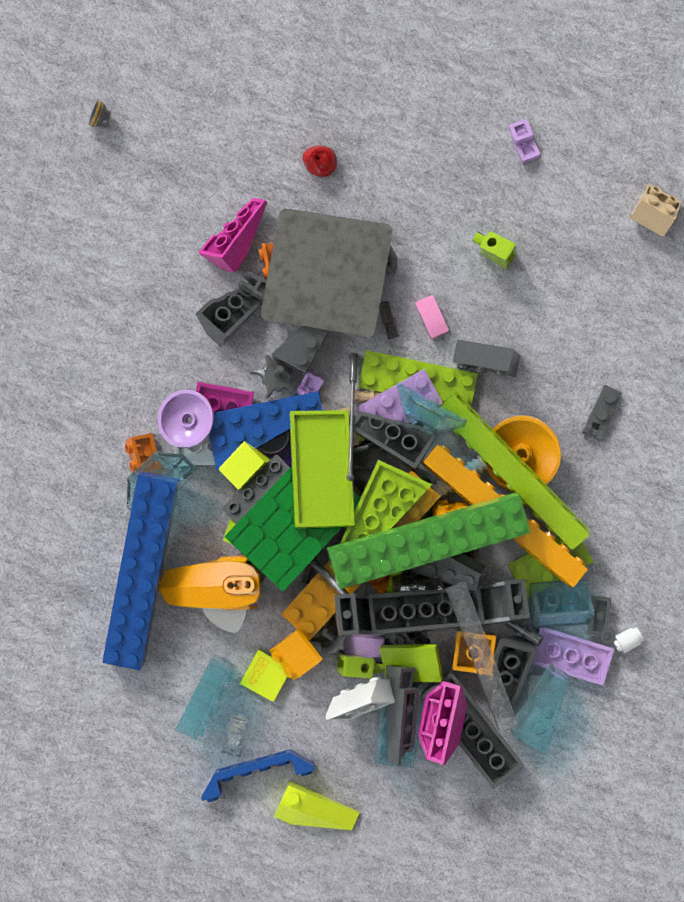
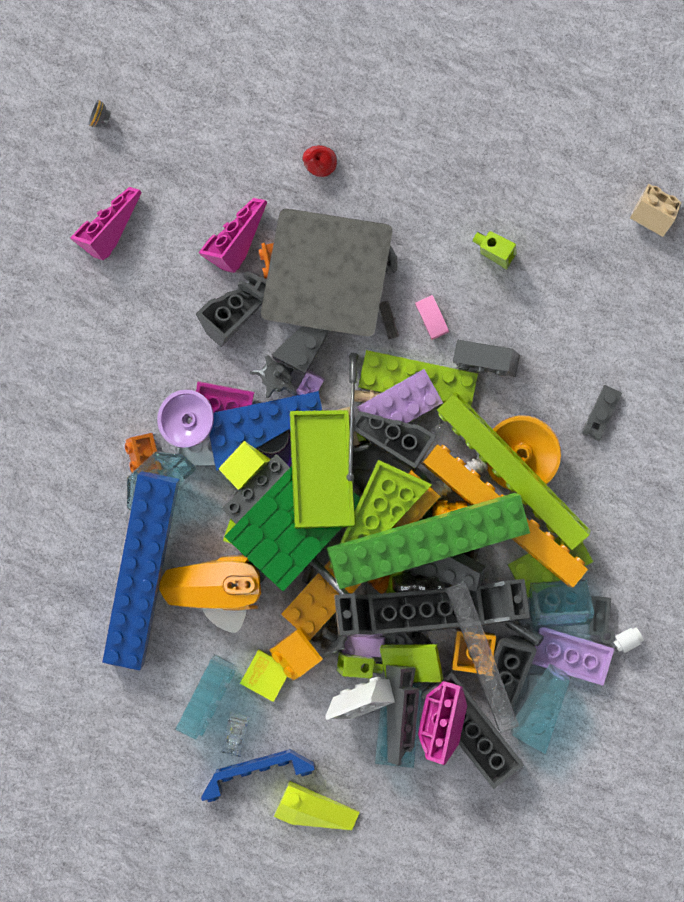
clear light blue wedge [397,382,467,434] -> none
lavender slope [509,119,540,164] -> none
none -> dark pink wedge [70,187,142,261]

